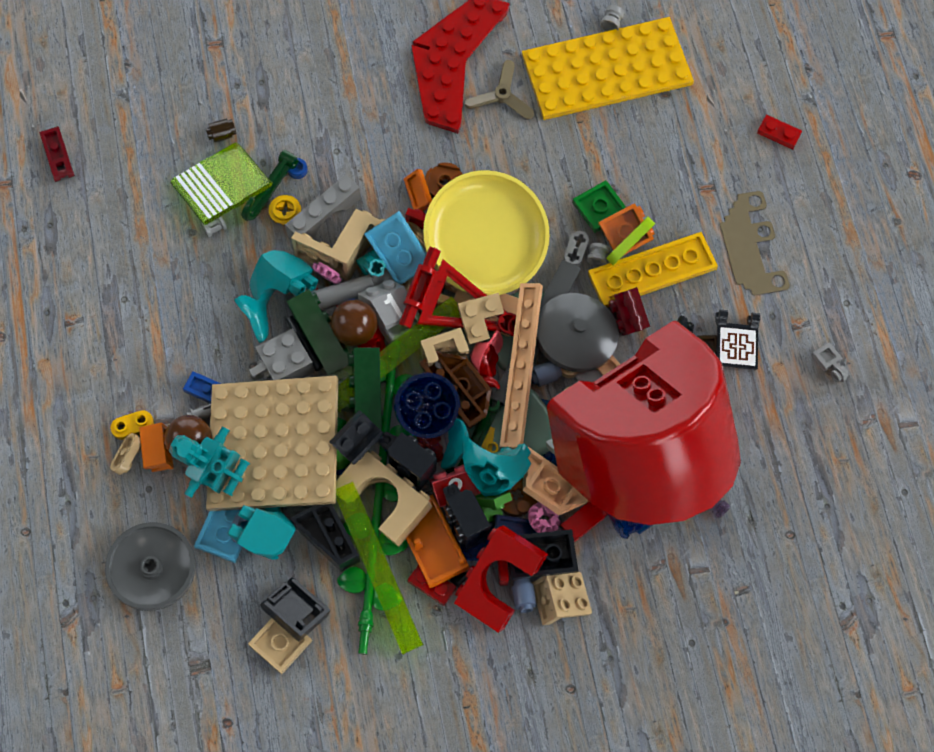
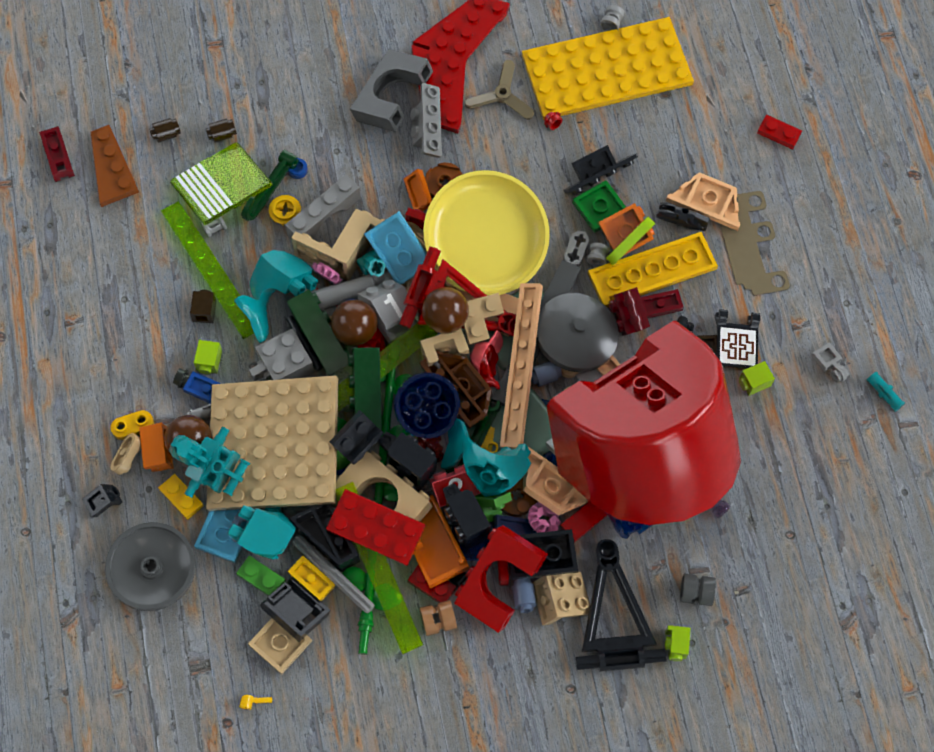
none -> black bracket [82,484,122,517]
none -> dark orange wing [91,125,139,207]
none -> dark brown brick [149,118,181,143]
none -> yellow plate [158,473,204,520]
none -> clear neon green tile [161,201,254,339]
none -> pearl dark grey plate [173,368,190,388]
none -> dark brown brick [190,289,217,323]
none -> lime brick [194,340,222,375]
none -> bright green plate [236,555,286,596]
none -> yellow hand [239,695,272,710]
none -> yellow plate [288,556,336,601]
none -> light grey axle [292,535,375,614]
none -> red plate [326,489,426,566]
none -> dark grey arch [350,49,433,132]
none -> light grey bracket [410,83,442,158]
none -> medium nougat wheel [420,600,457,636]
none -> reddish brown piece [422,287,469,334]
none -> red plate [544,112,563,130]
none -> black bracket [563,145,638,195]
none -> black piece [575,539,667,672]
none -> dark red plate [641,289,684,318]
none -> black hinge [656,202,710,231]
none -> lime brick [665,625,691,661]
none -> light nougat wing [666,172,740,231]
none -> dark grey wheel [680,573,716,606]
none -> lime brick [739,361,775,396]
none -> teal pin [867,372,905,412]

